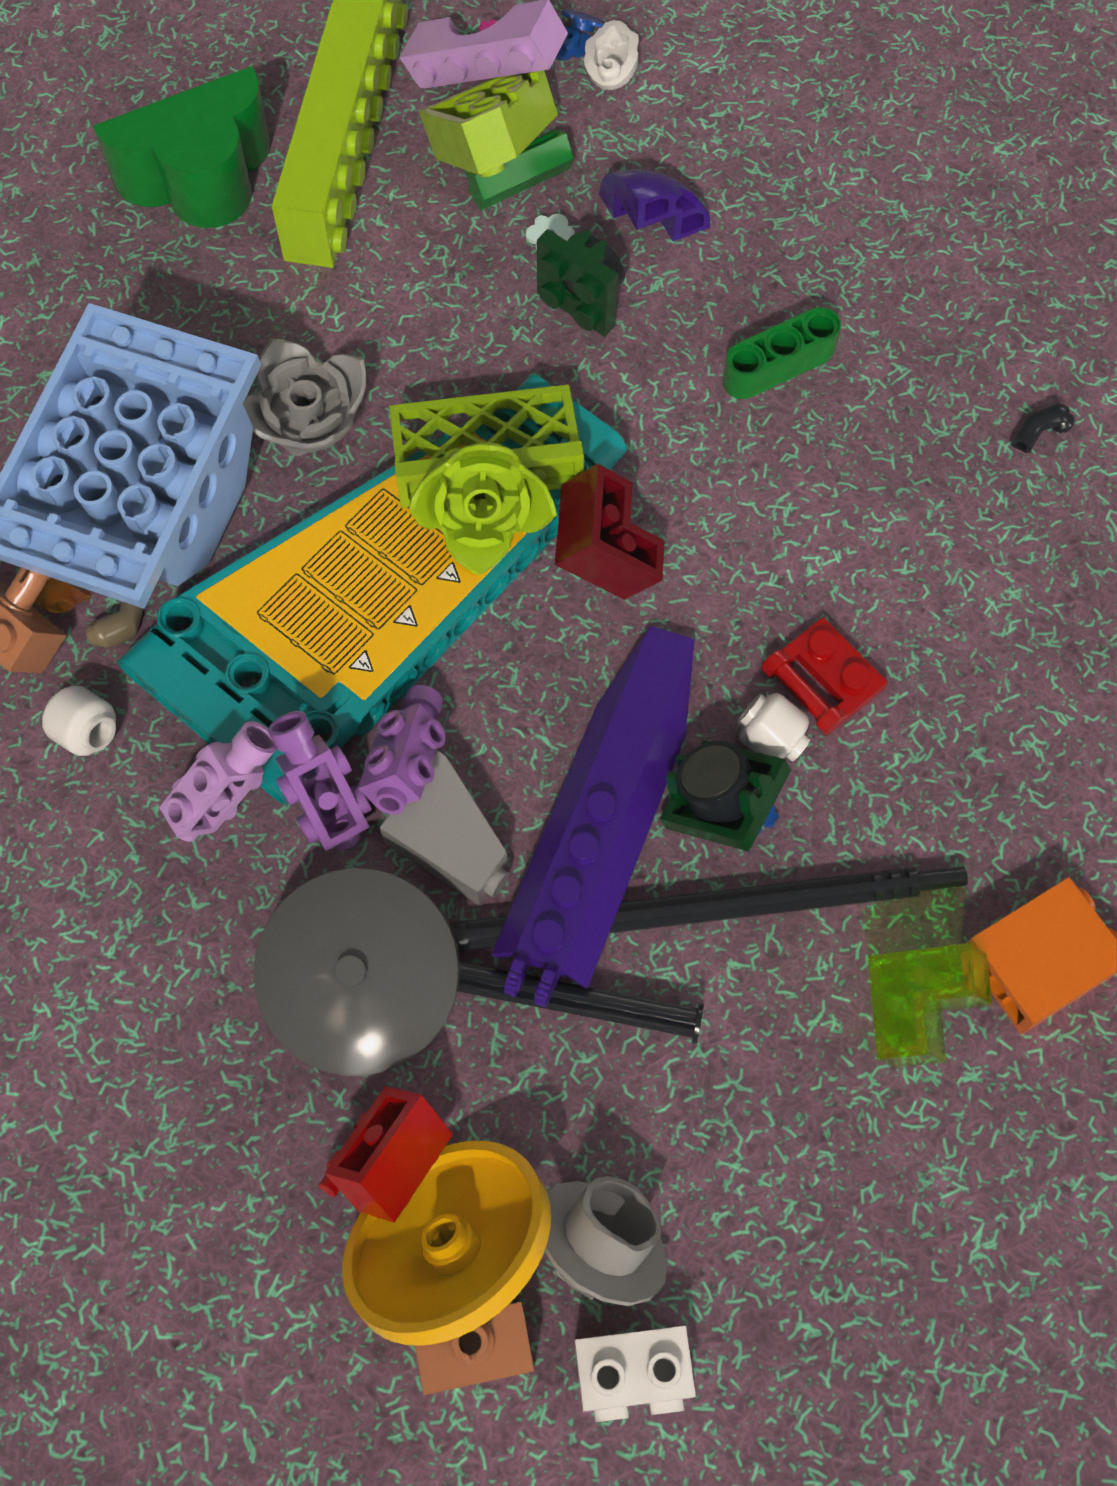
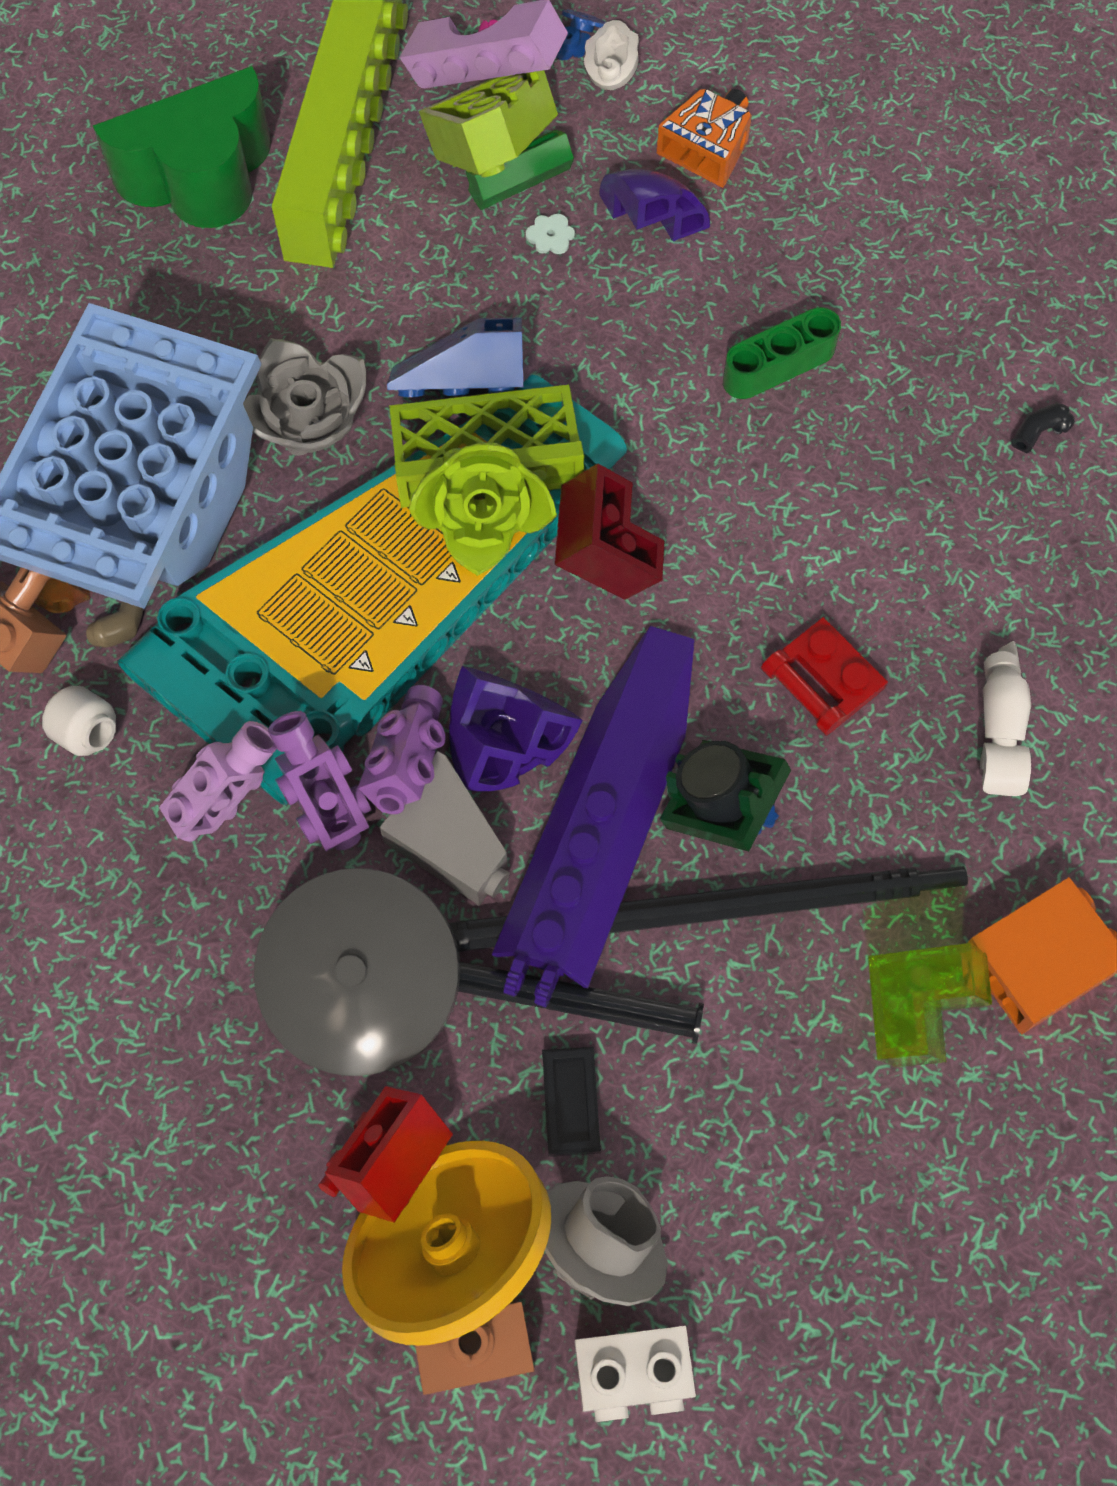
dark green piece [537,229,625,337] -> none
white head [736,693,810,762] -> none
none -> slope [387,317,524,397]
none -> dark purple brick [449,666,583,791]
none -> black tile [542,1047,601,1157]
none -> orange torso [657,89,752,188]
none -> white piece [980,641,1031,796]

